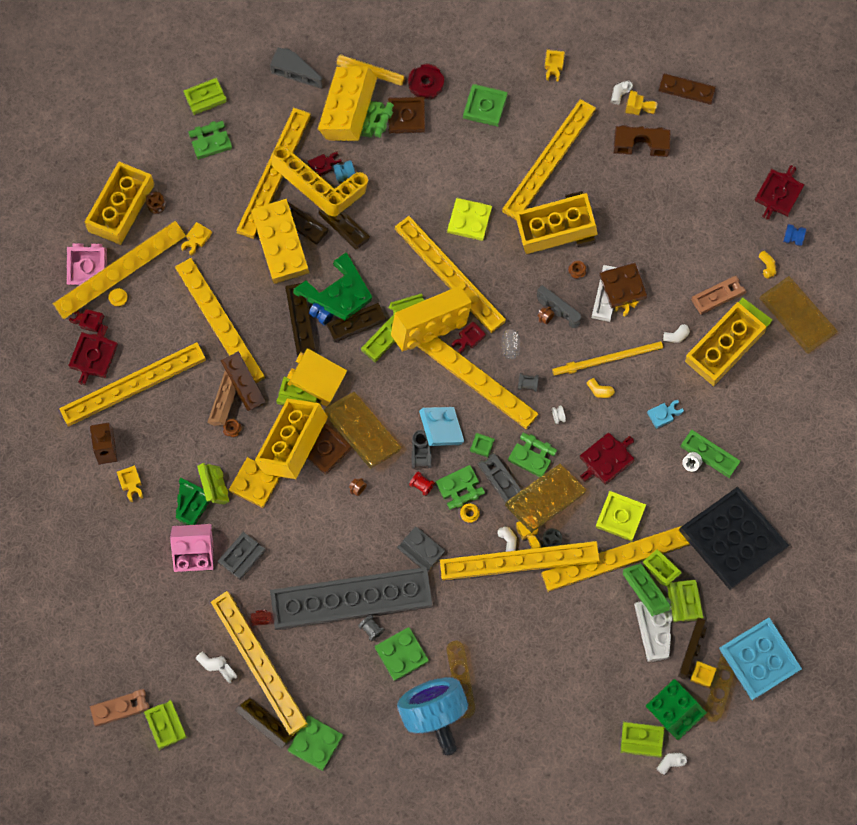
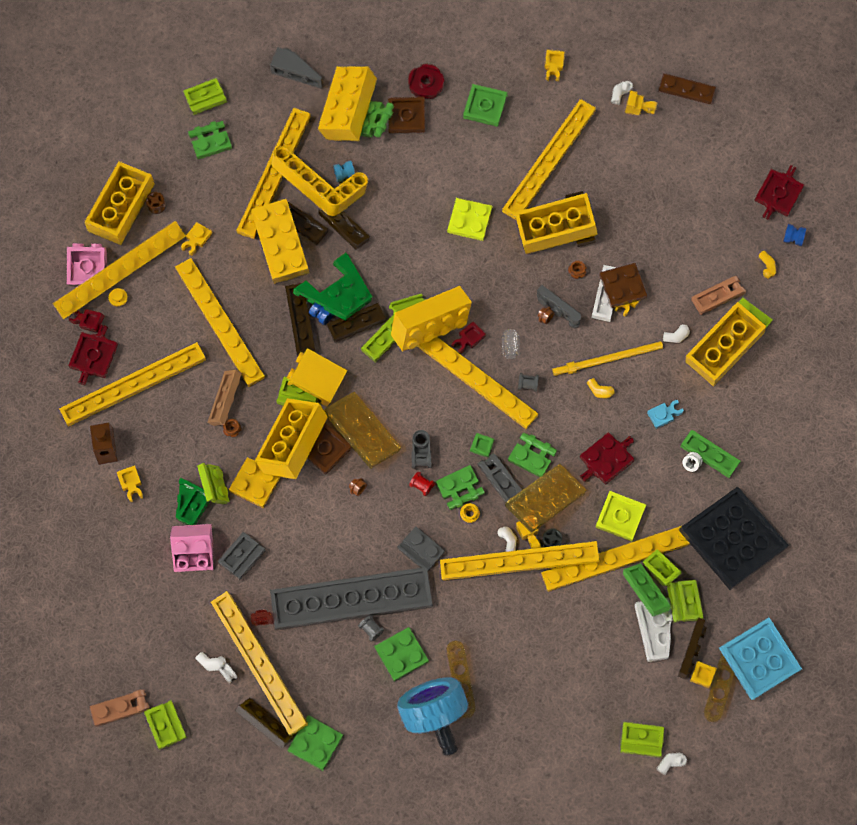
reddish brown plate [221,351,266,411] -> none
dark red plate [308,151,342,176] -> none
yellow axle [337,55,405,86] -> none
yellow plate [395,216,506,333] -> none
medium azure plate [419,407,464,446] -> none
white bush [552,405,566,424] -> none
reddish brown arch [613,125,671,157] -> none
green bracket [646,679,707,741] -> none
clear yellow plate [759,276,838,354] -> none

